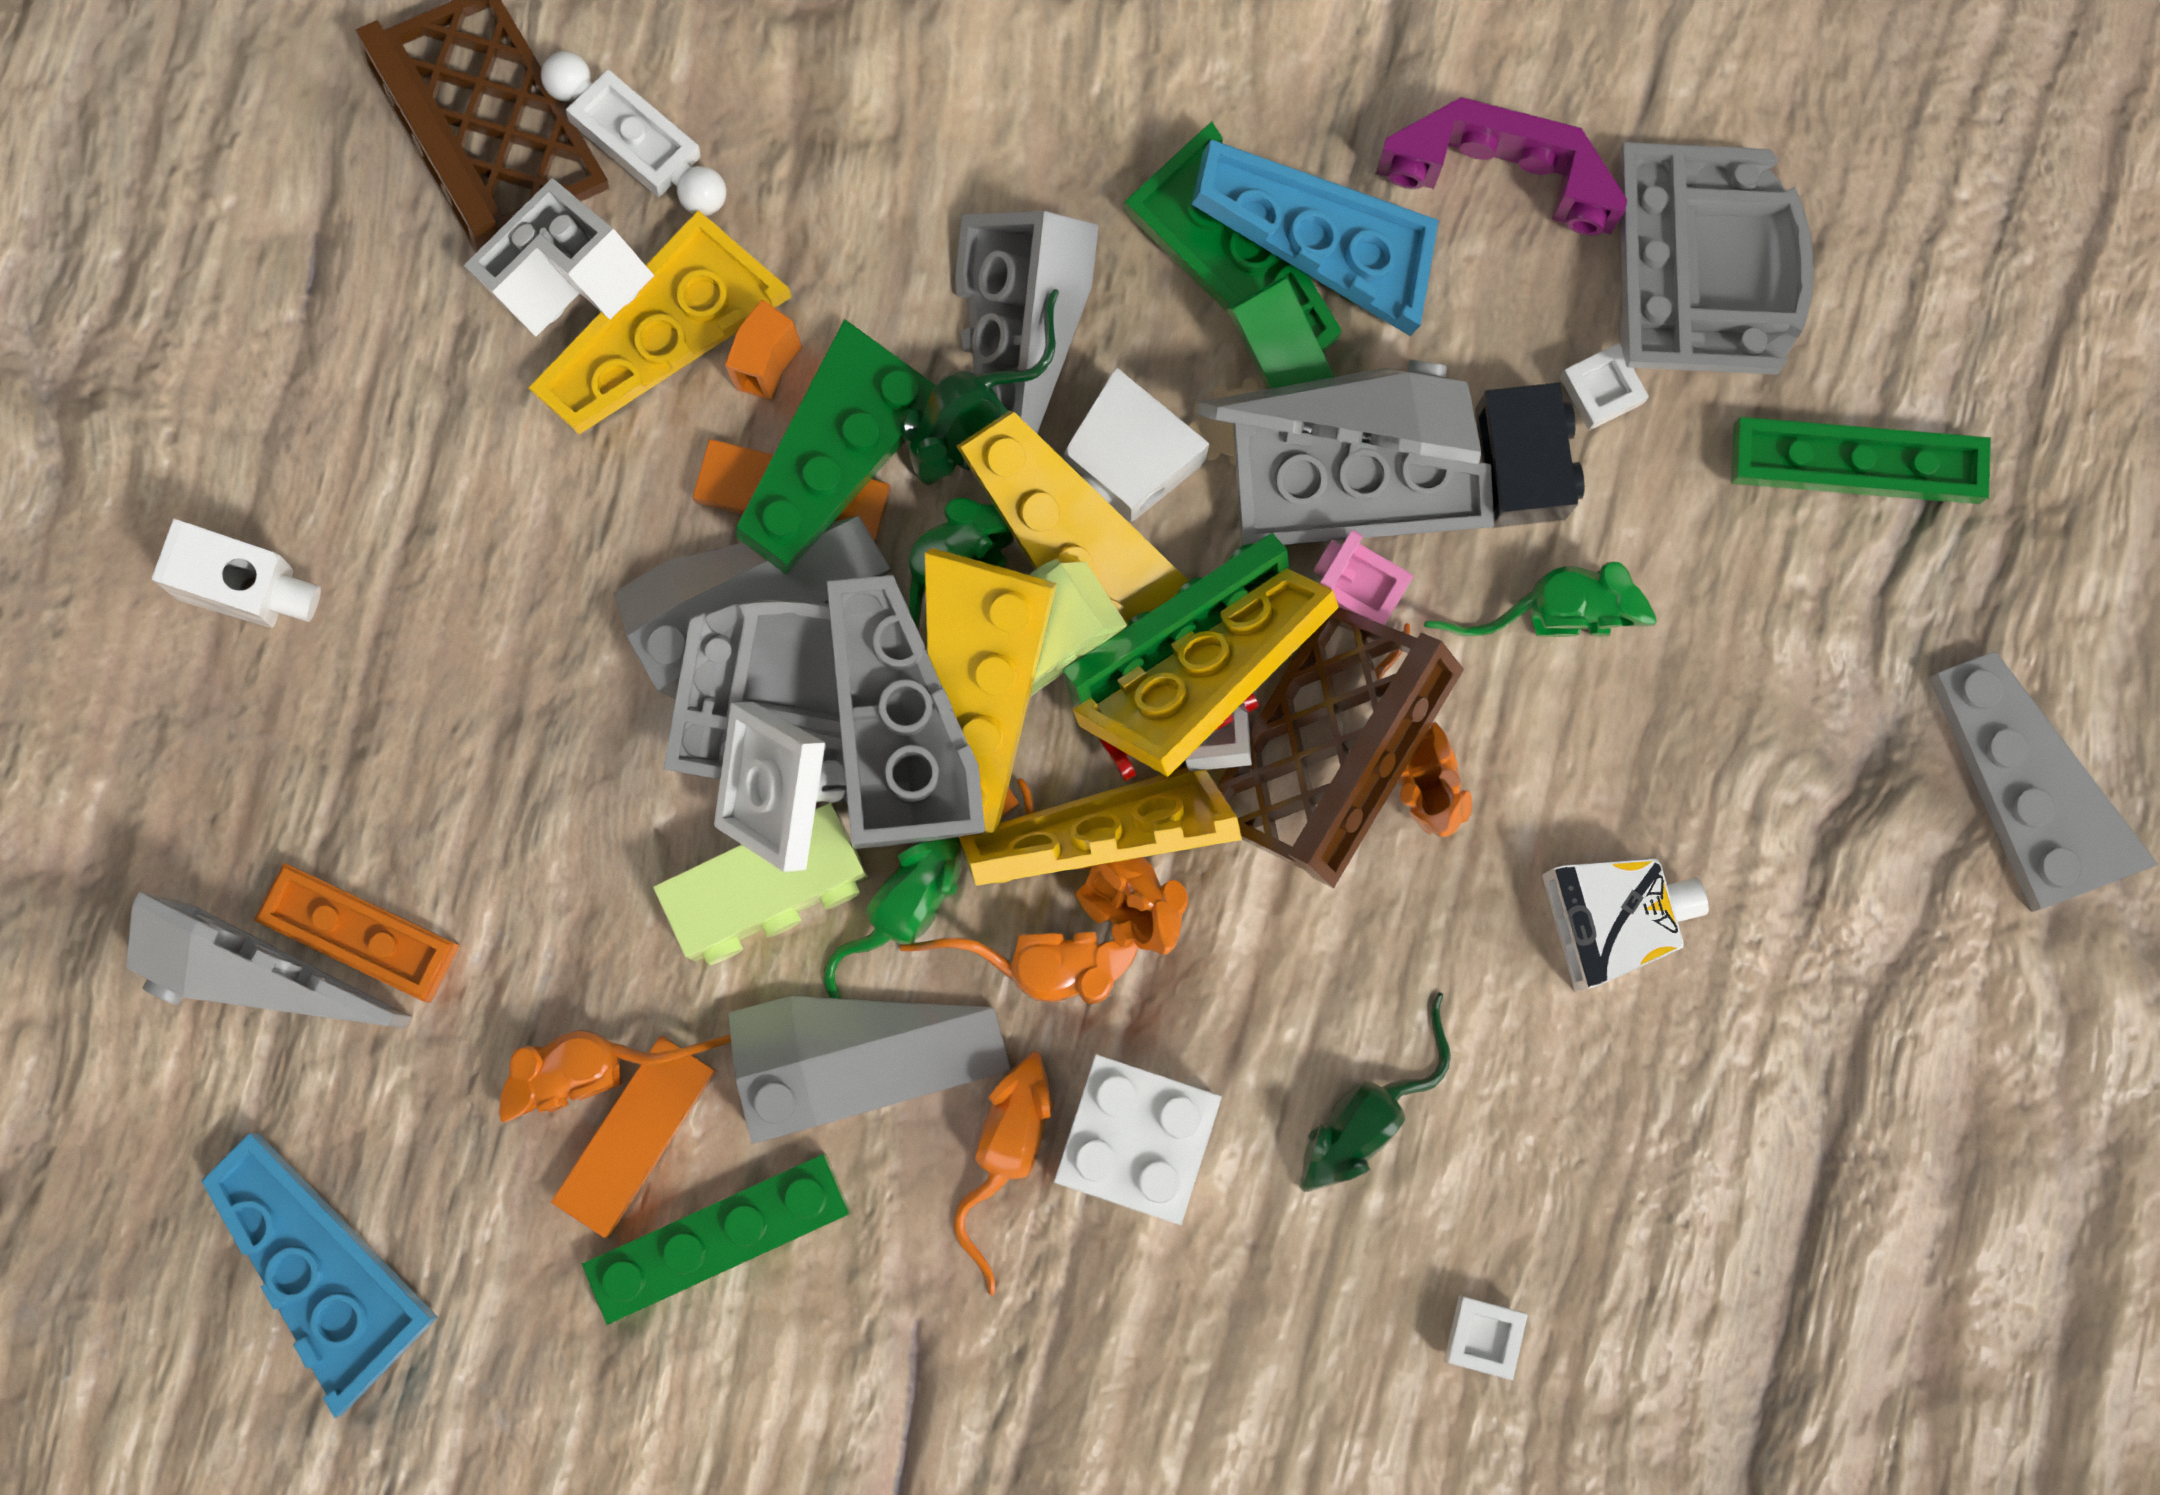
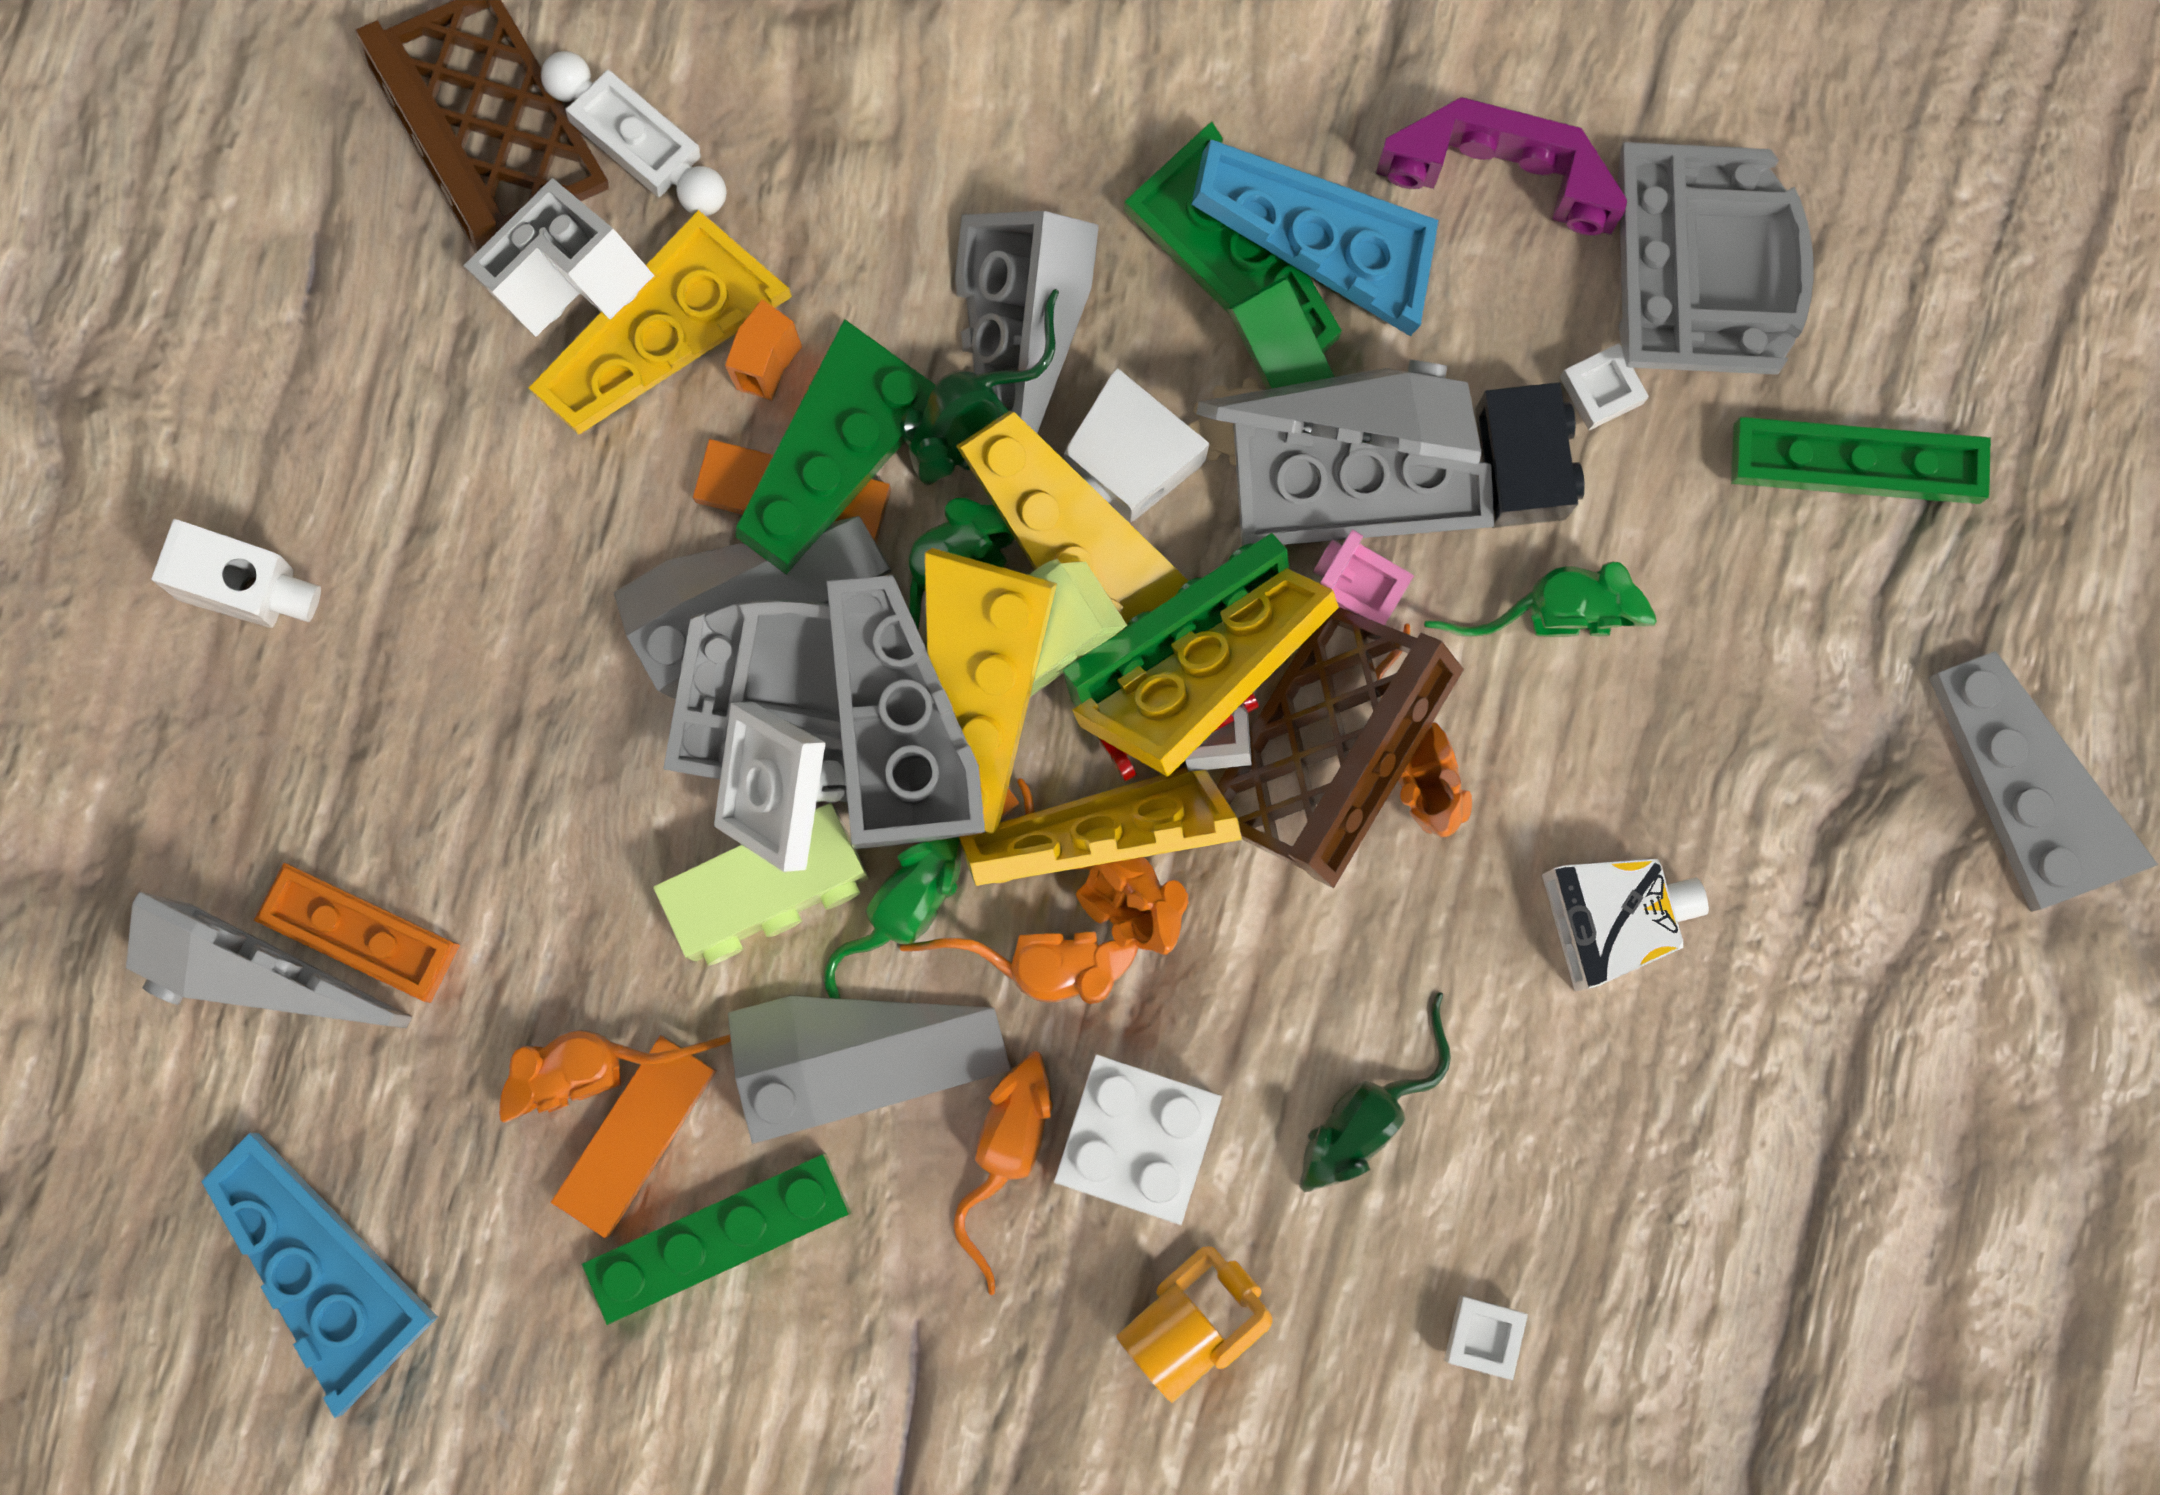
none -> light orange piece [1116,1246,1273,1403]

